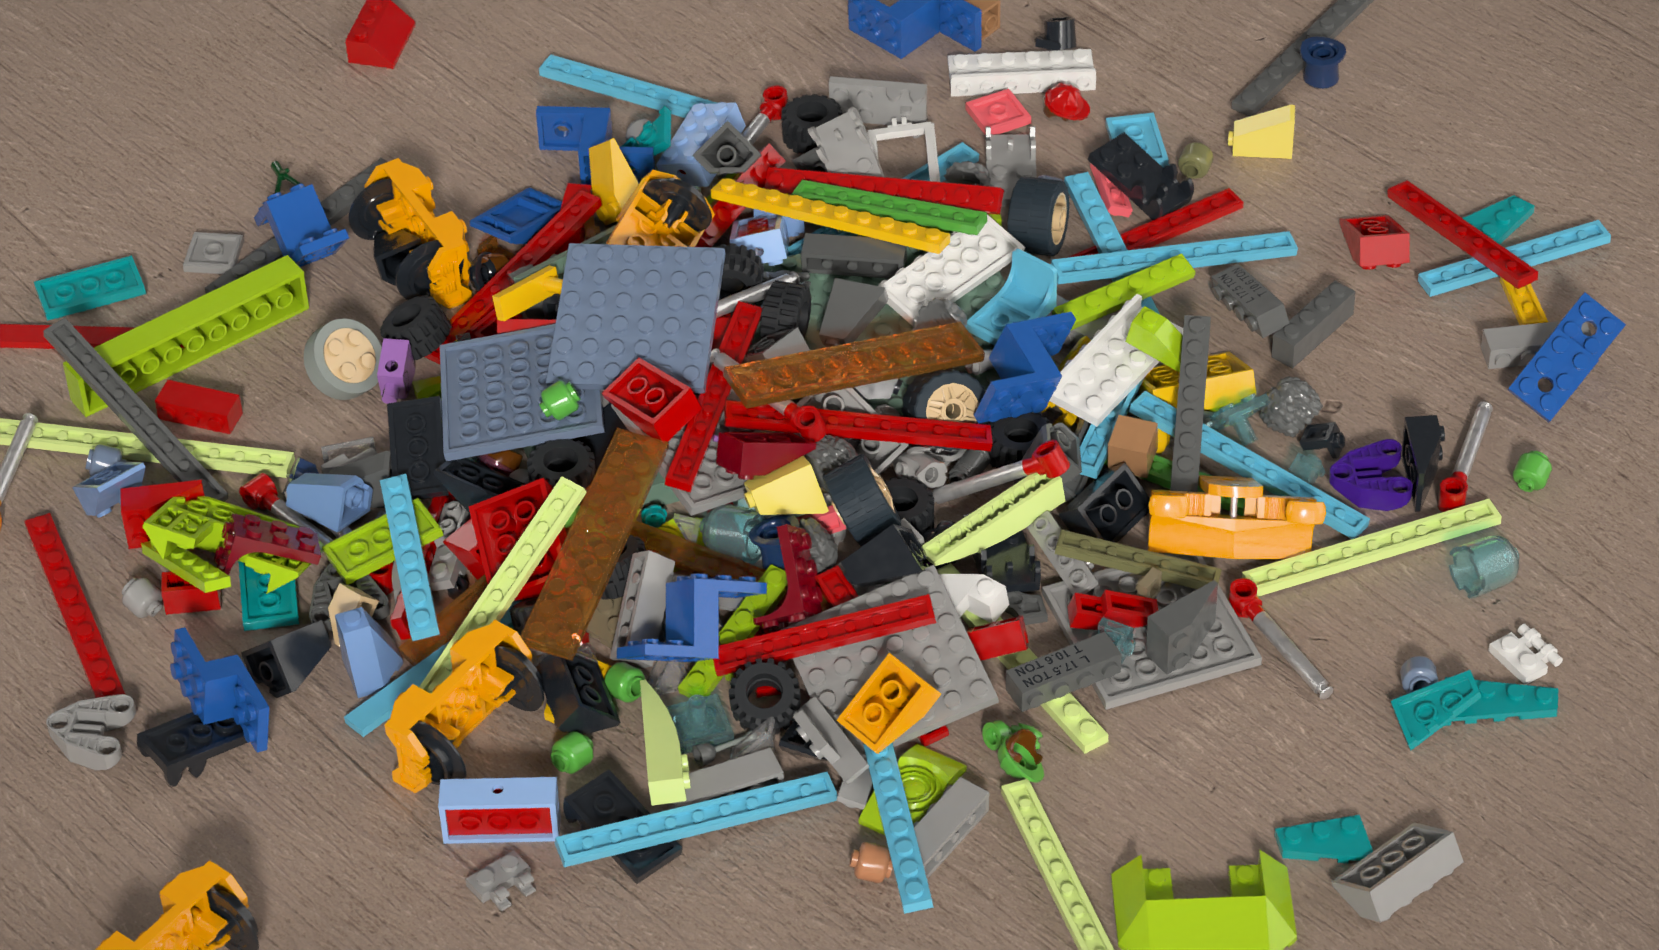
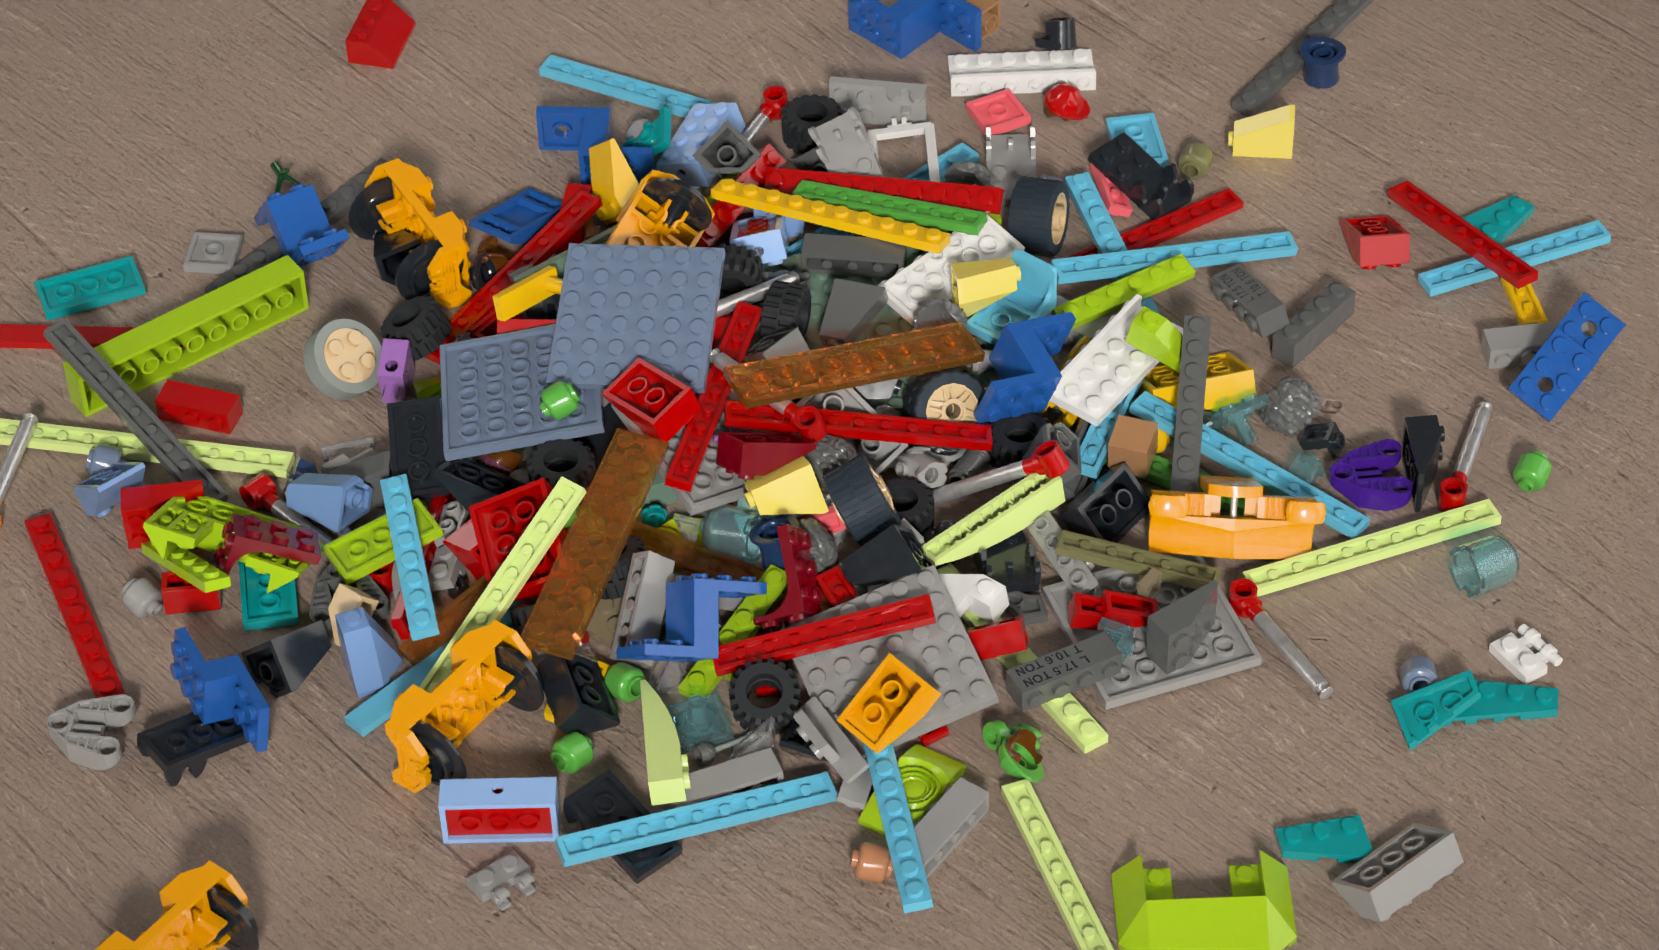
none -> light yellow slope [950,258,1021,317]

